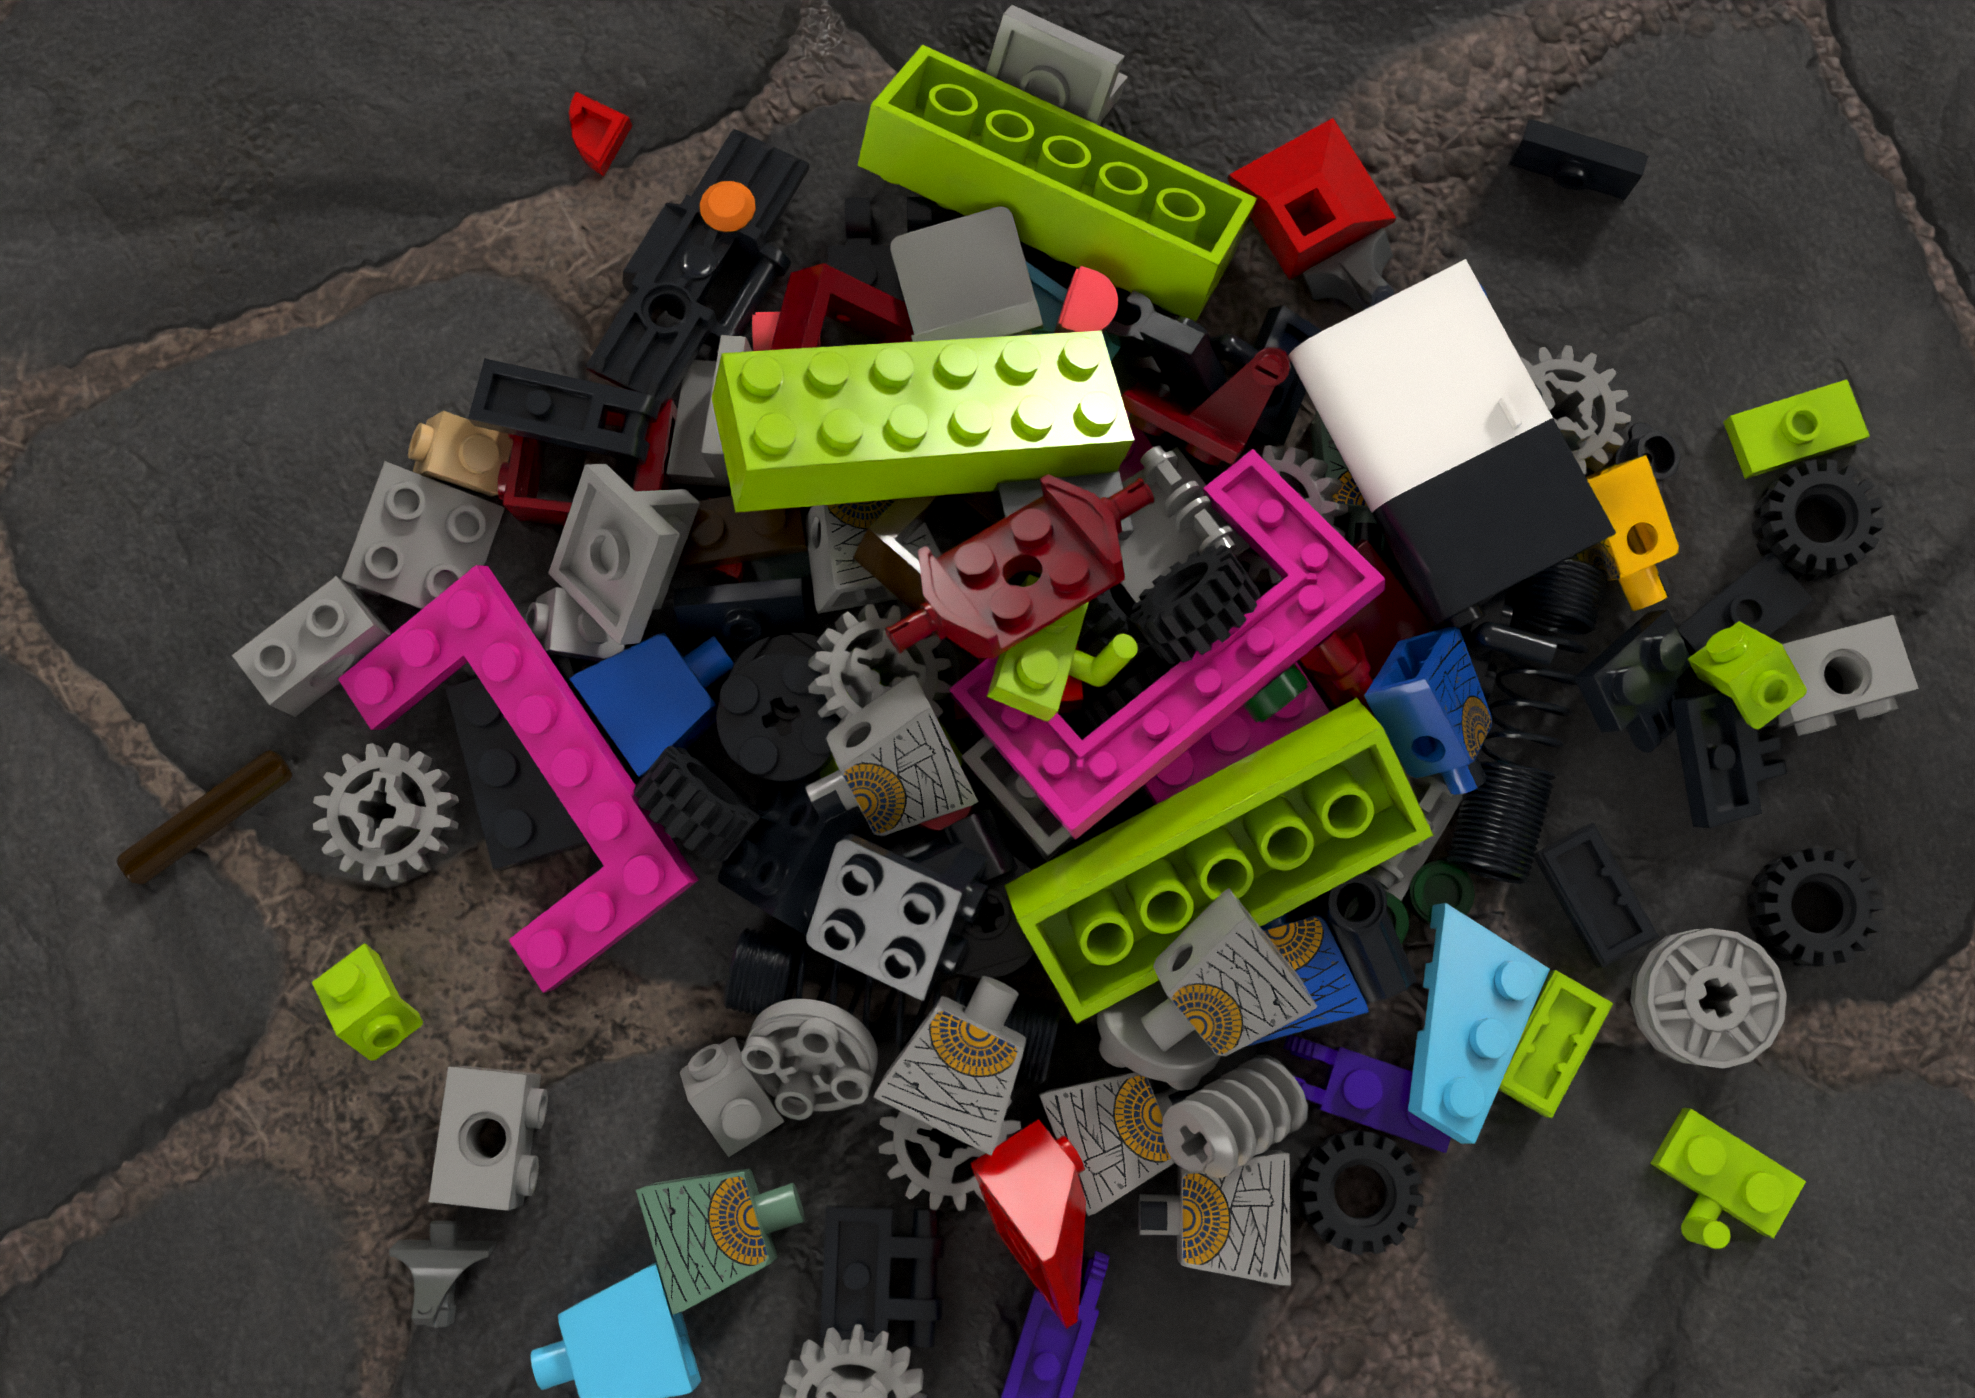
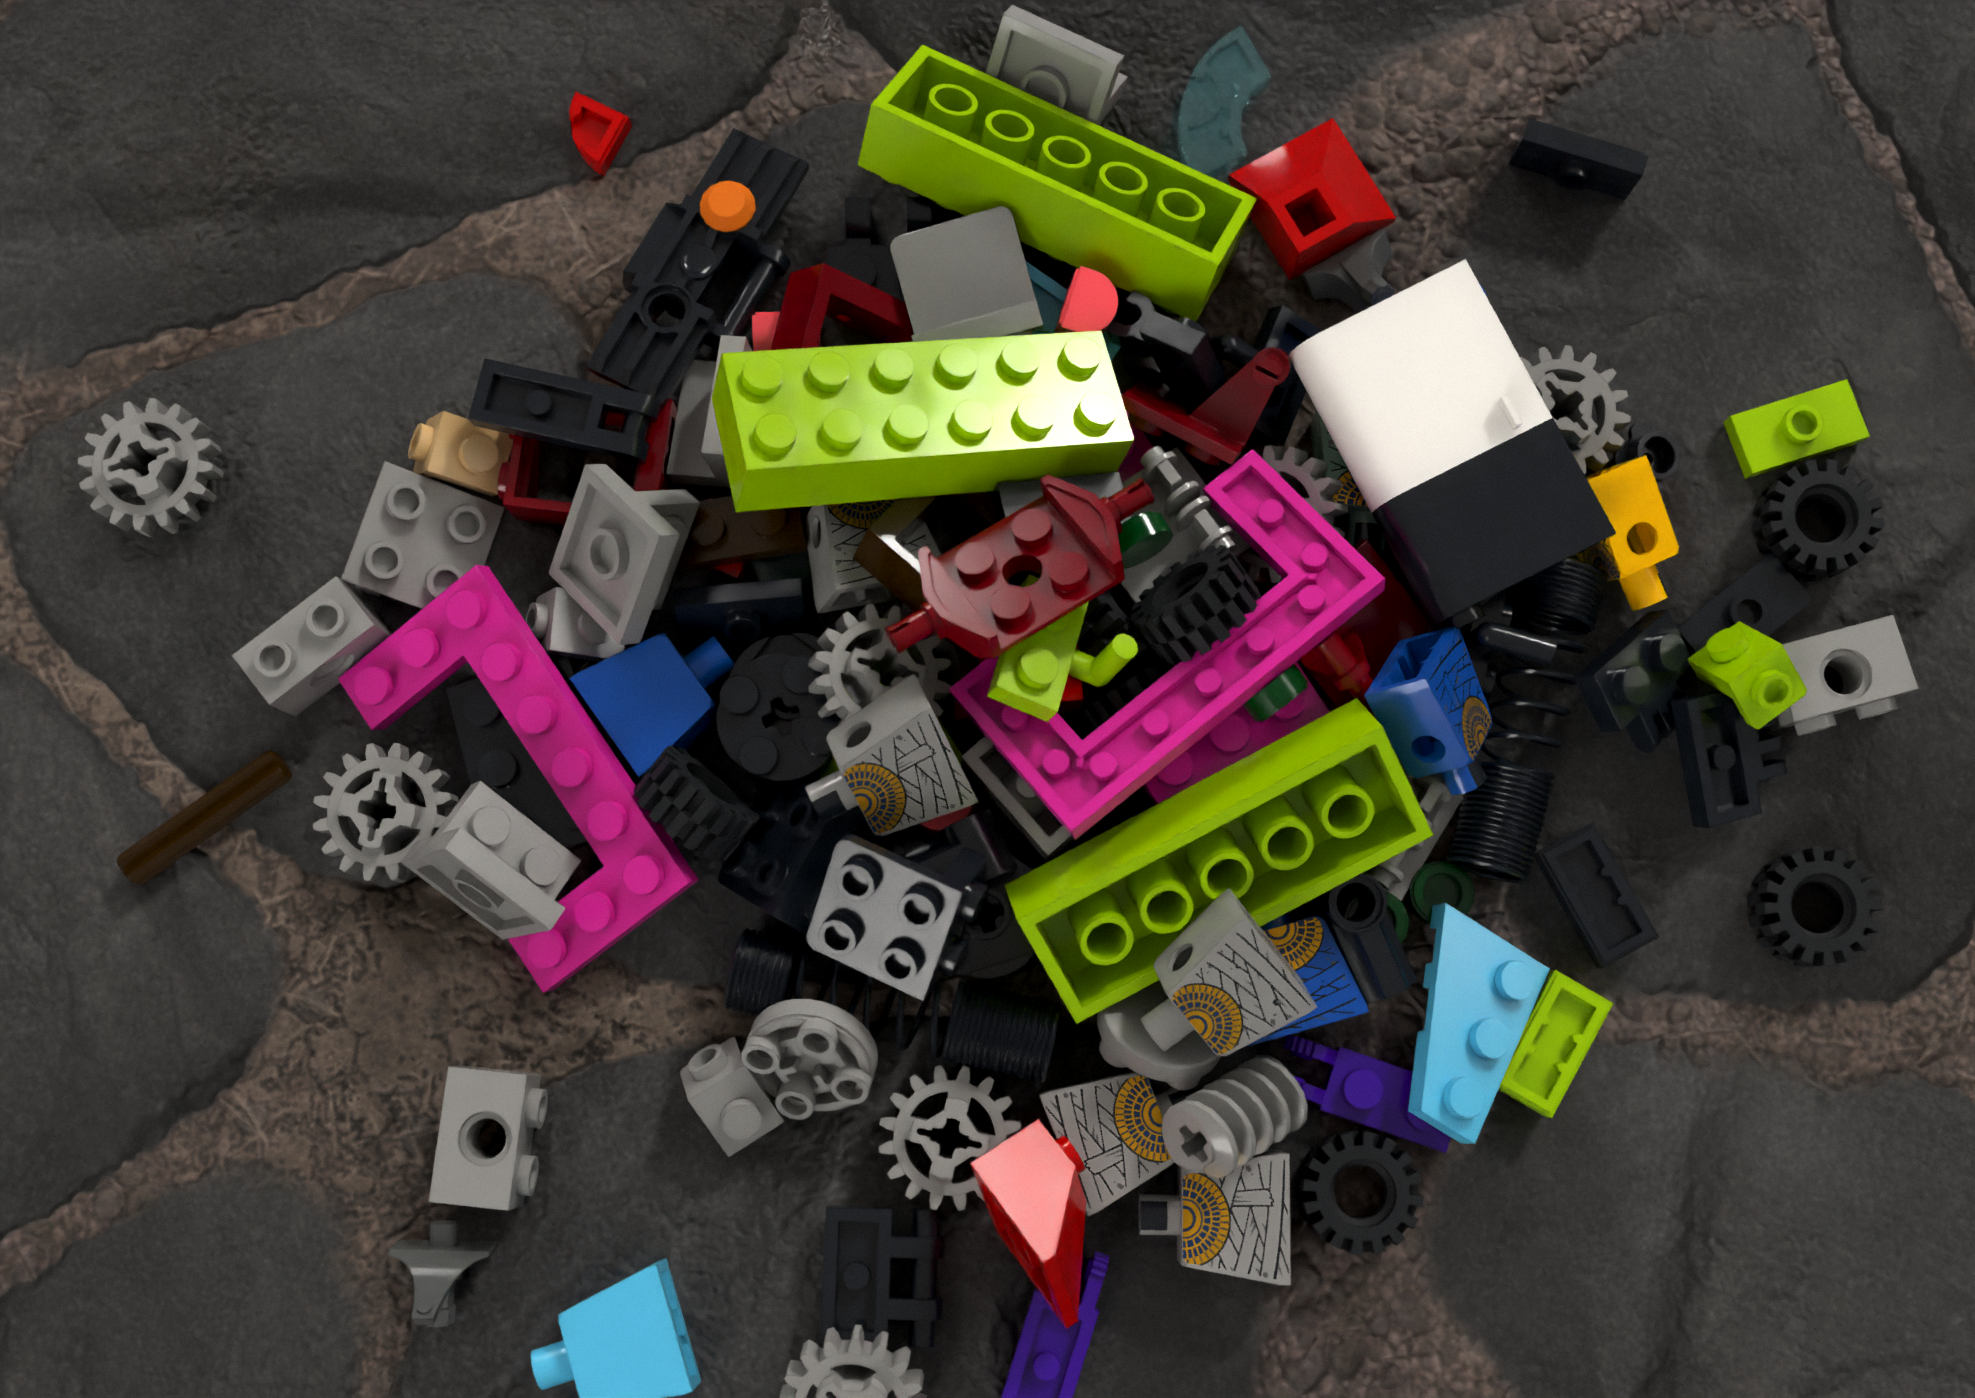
lime bracket [312,943,423,1061] -> none
sand green torso [636,1168,805,1315] -> none
light grey torso [874,976,1026,1156] -> none
light grey wheel [1630,928,1787,1069] -> none
lime plate [1650,1108,1806,1249] -> none
none -> light grey gear [77,398,224,537]
none -> light grey bracket [401,781,582,940]
none -> dark green tile [1118,511,1173,569]
none -> clear light blue tile [1177,25,1271,178]

